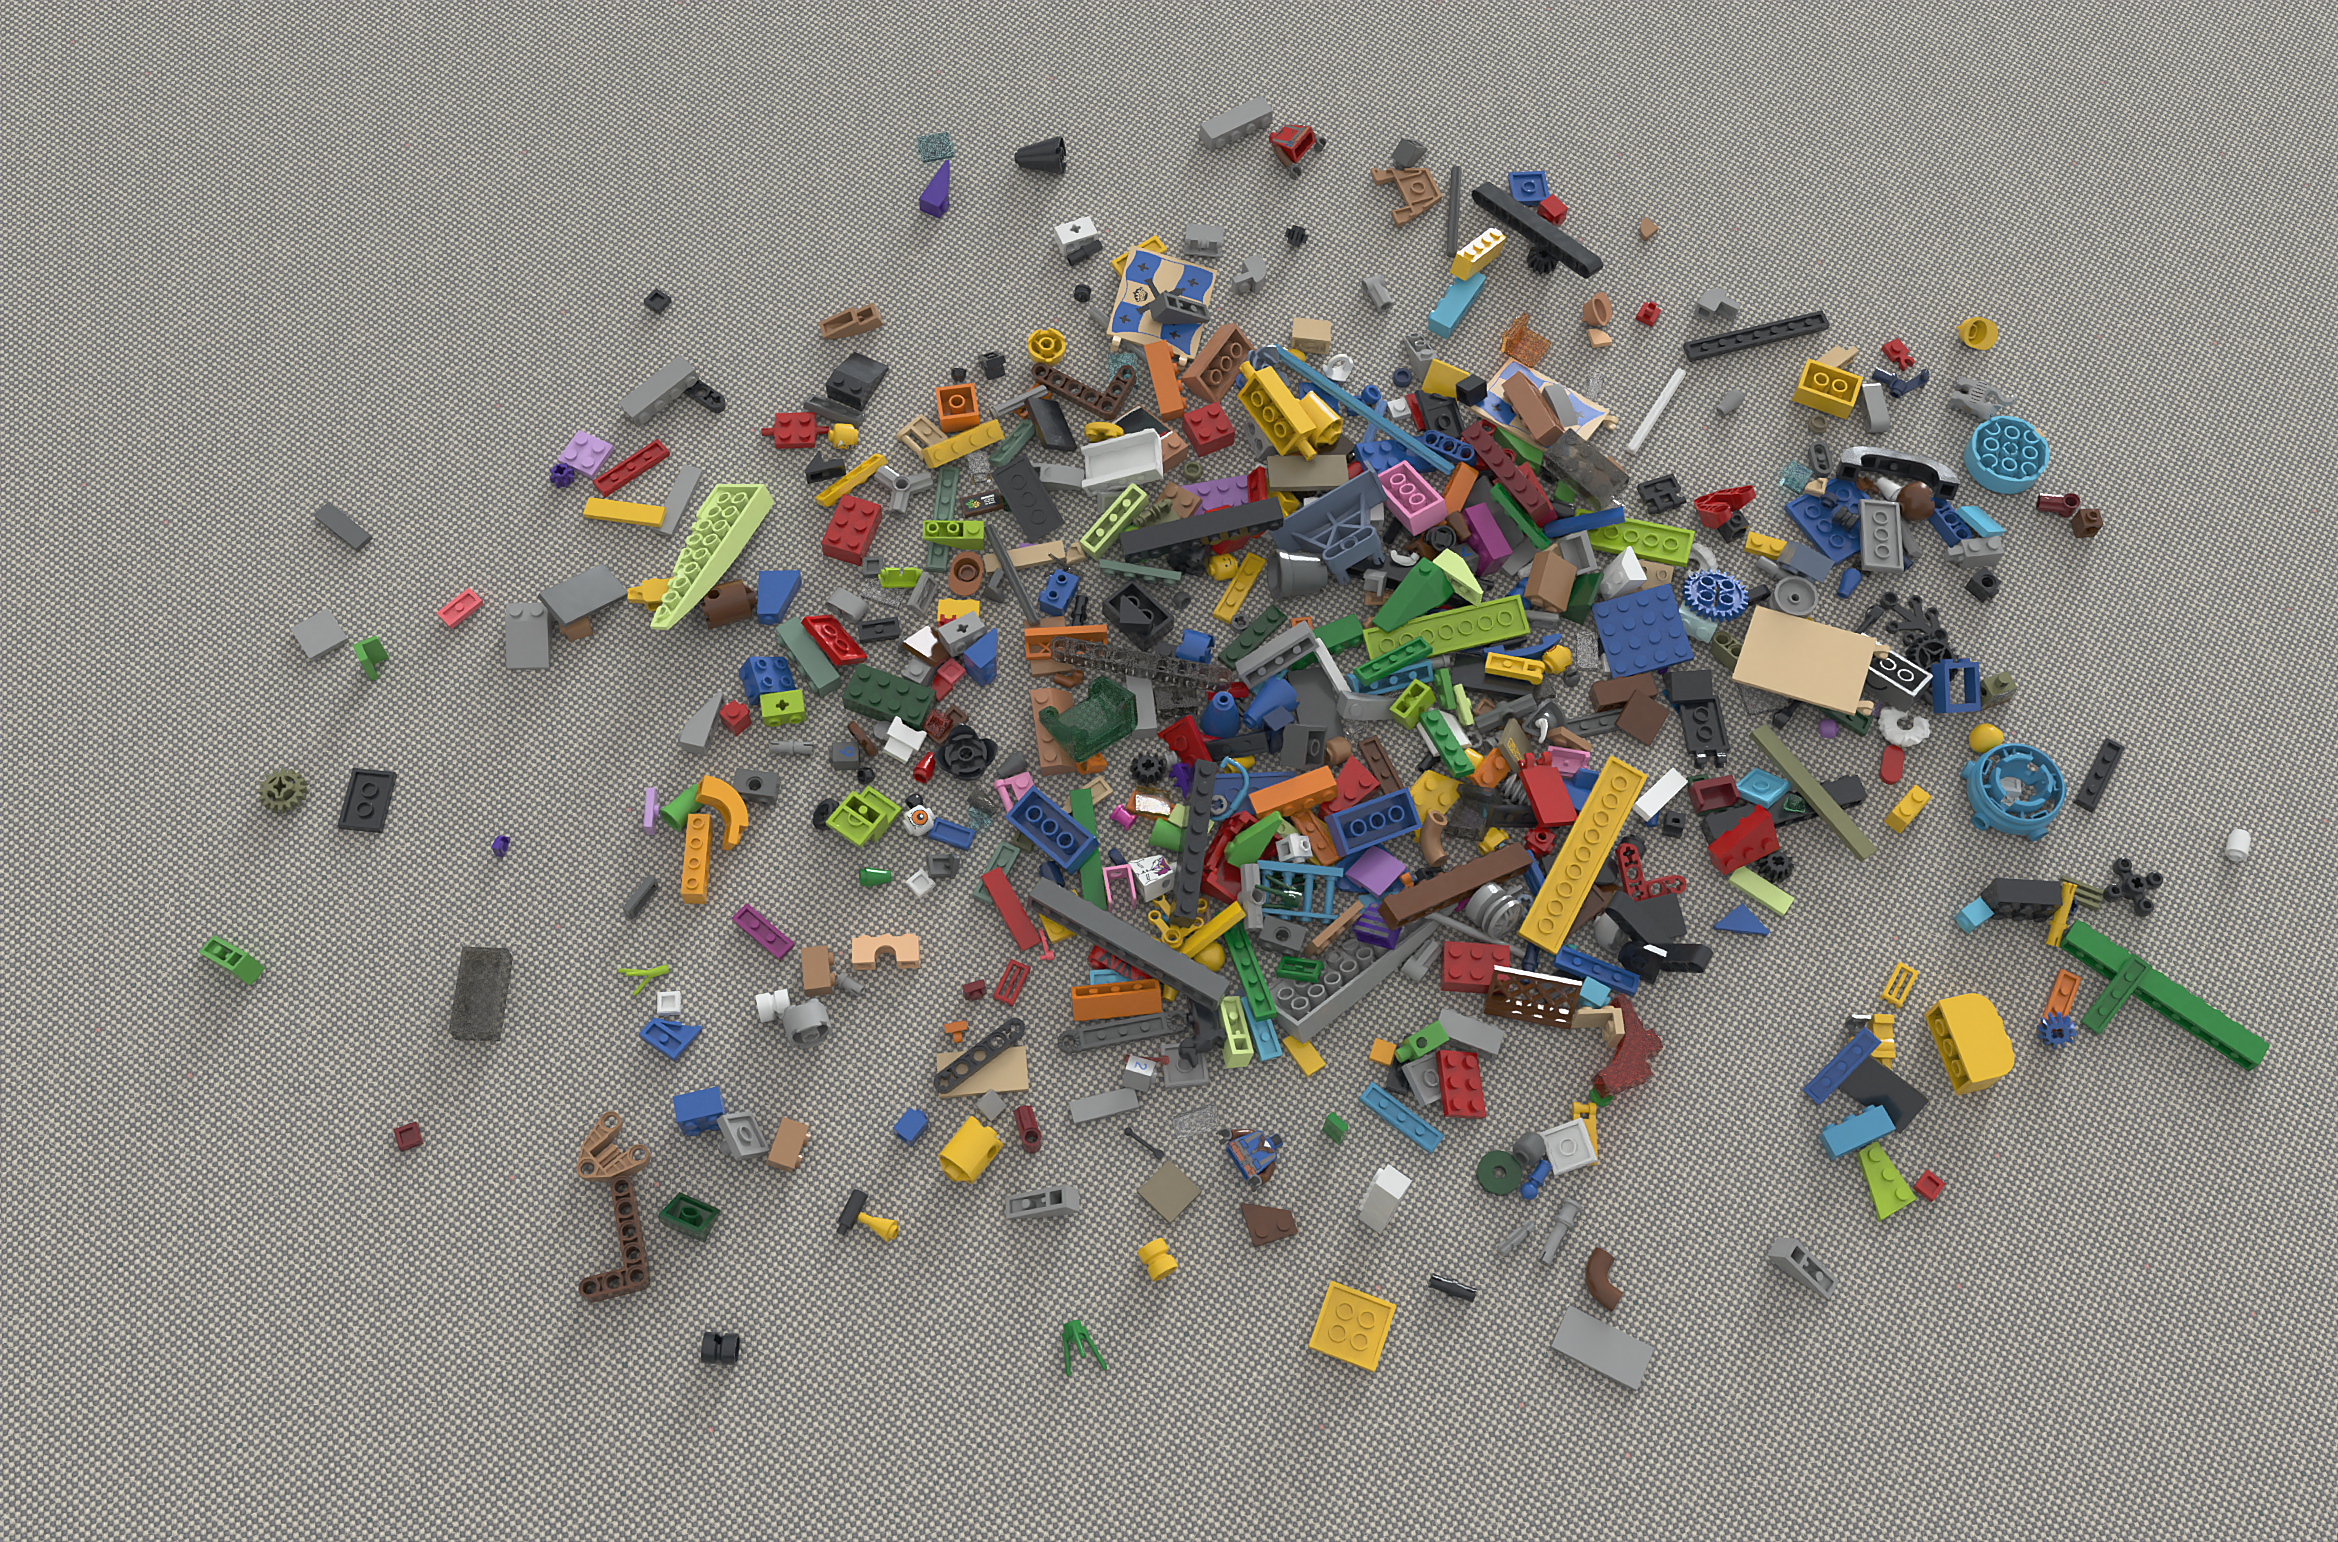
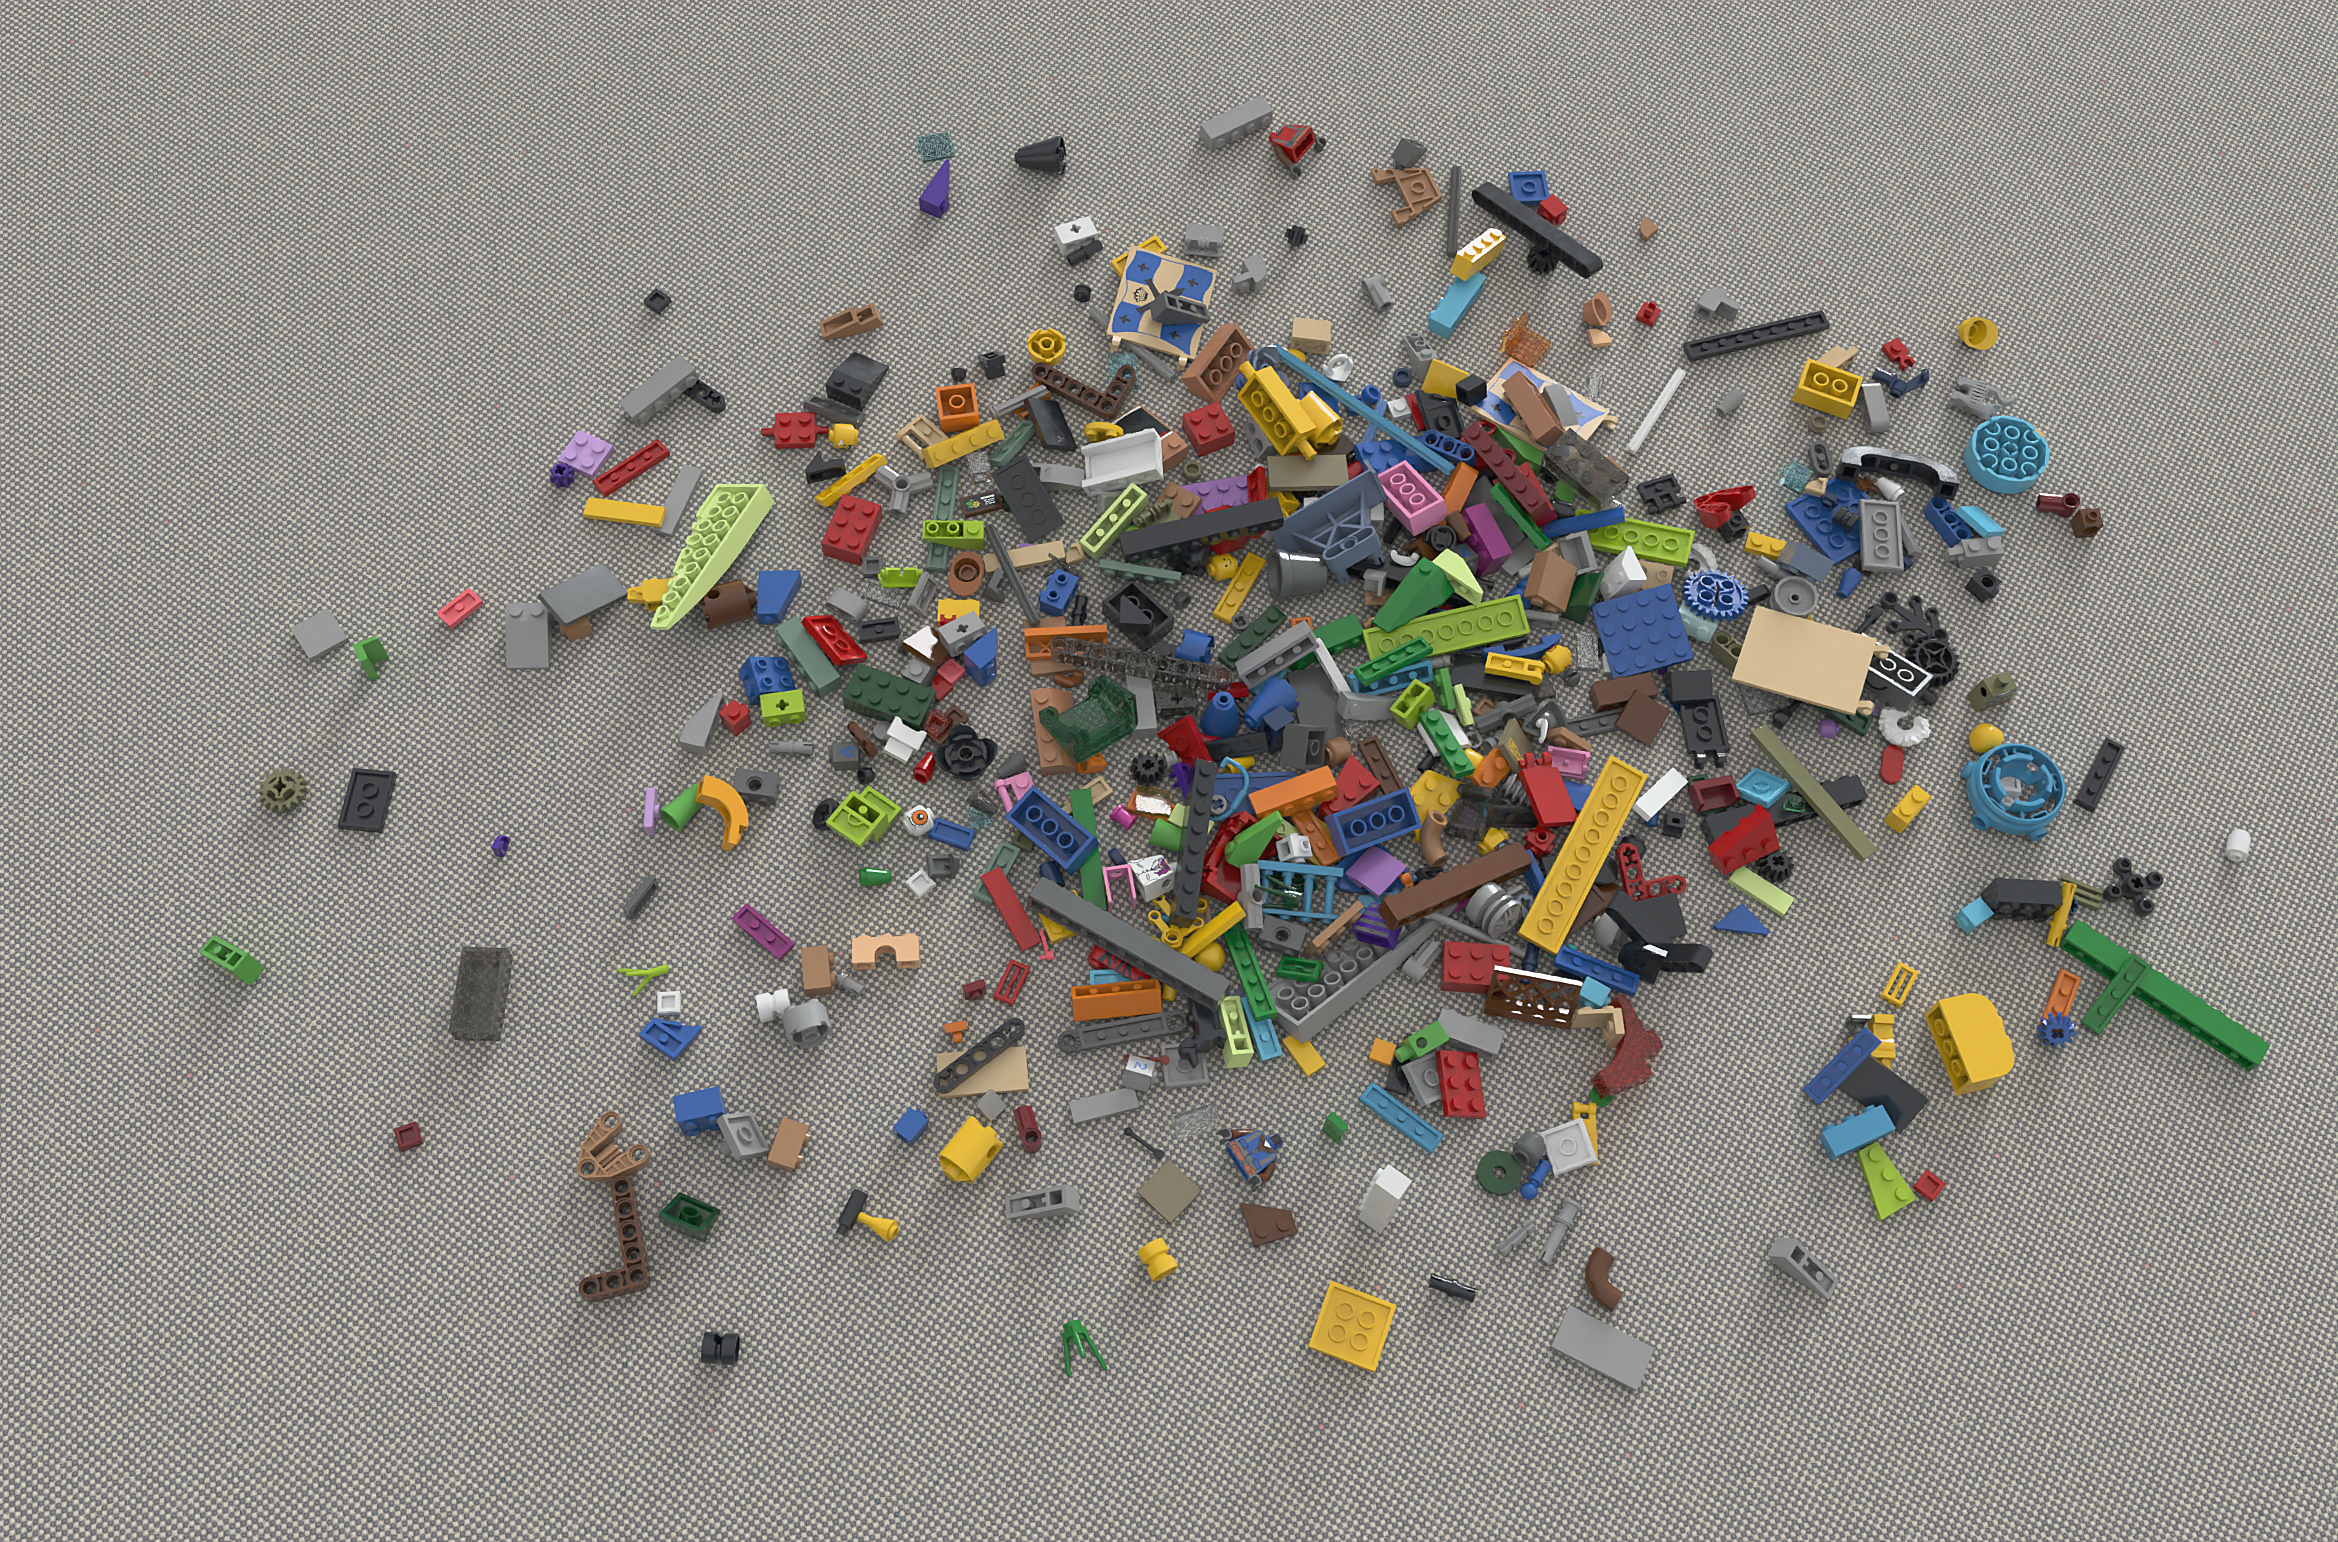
dark grey tile [314,502,373,552] -> none
light orange brick [681,814,714,904] -> none
black hinge [905,793,924,809] -> none
orange brick [1144,339,1188,422] -> none
blue slope [1571,768,1599,790] -> none
reddish brown cylinder [1896,481,1935,522] -> none
blue window [1931,658,1981,713] -> none

